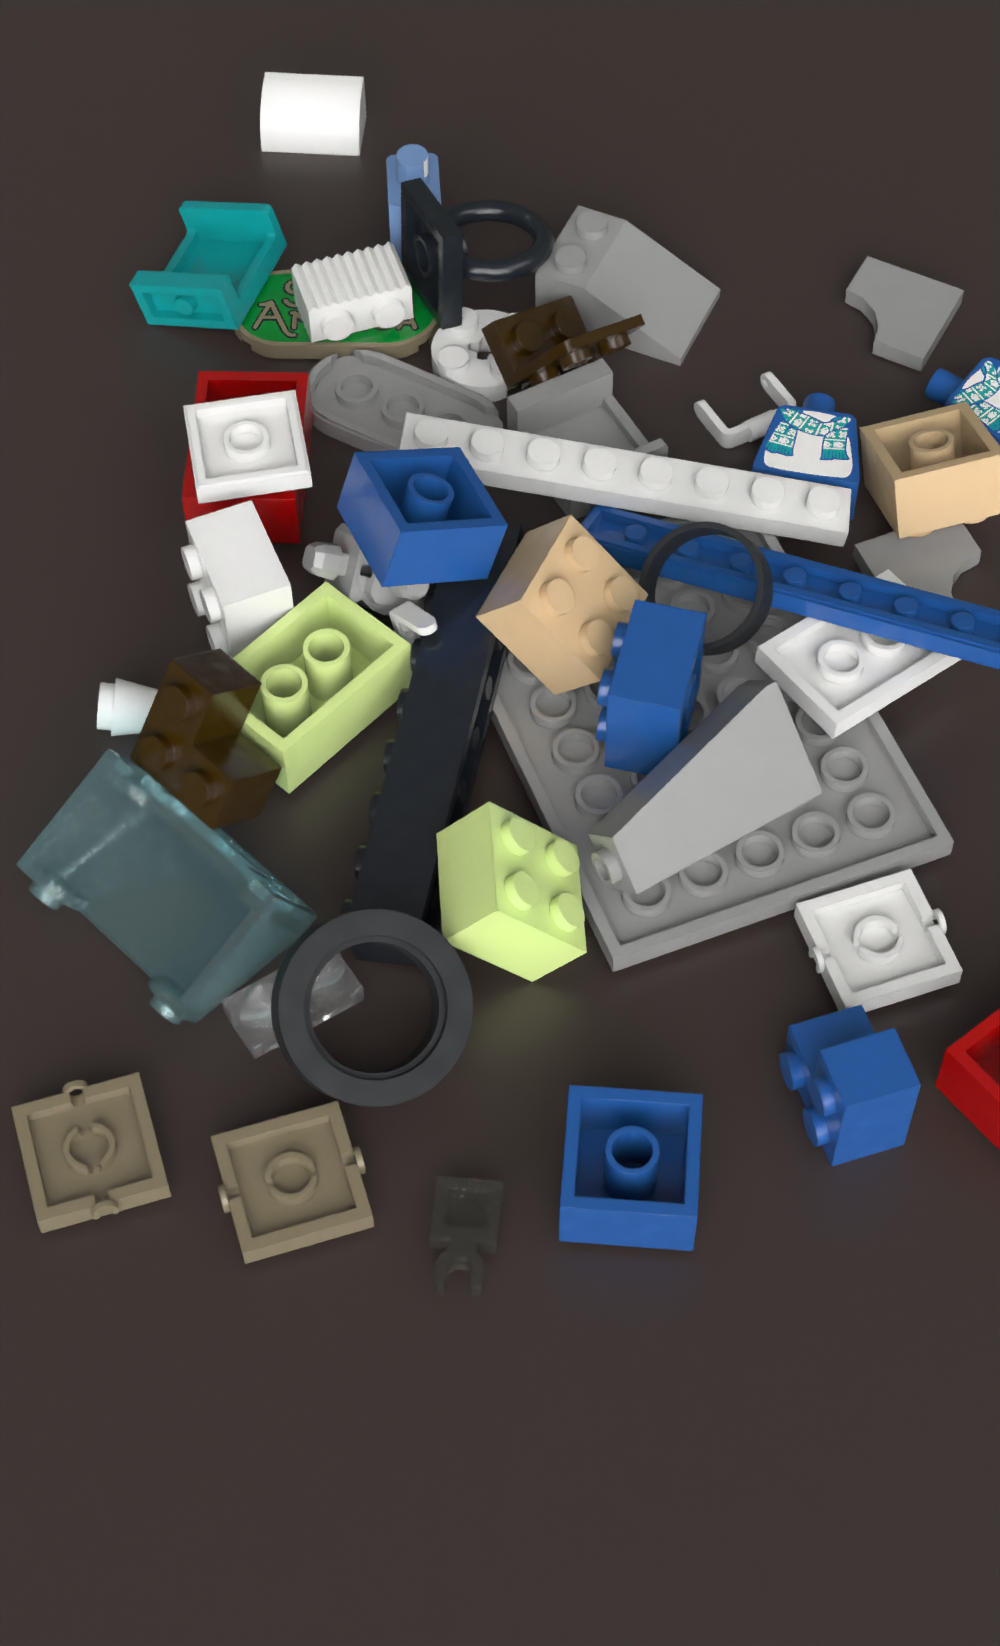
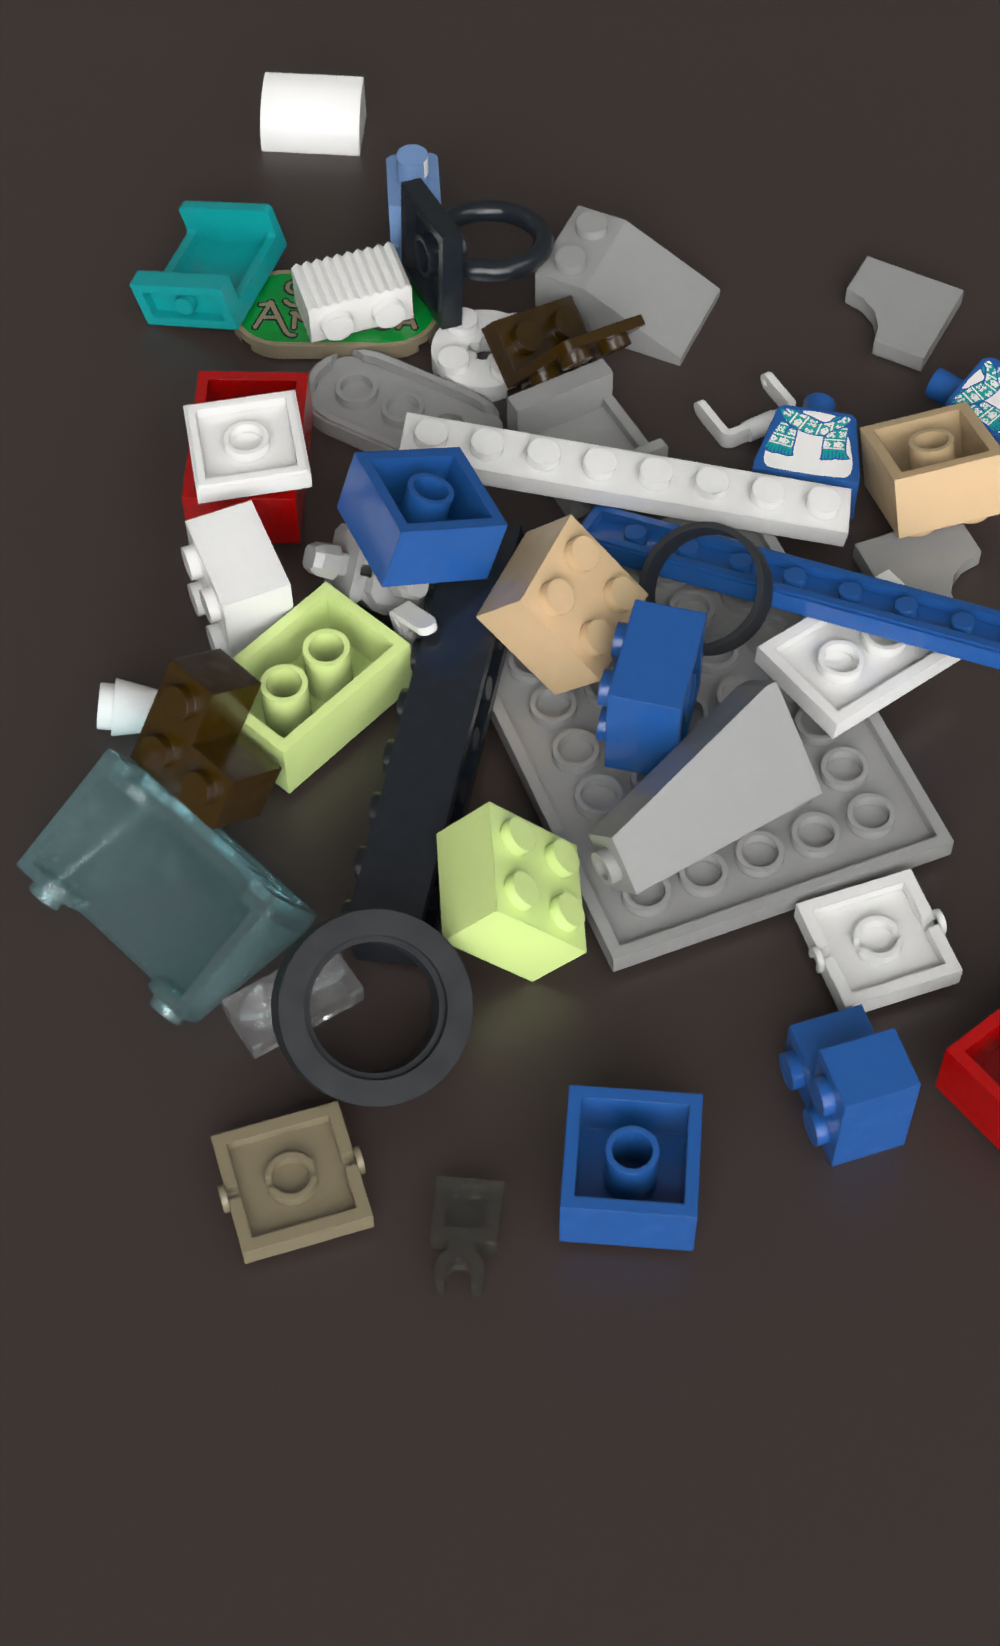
dark tan plate [11,1072,172,1233] -> none

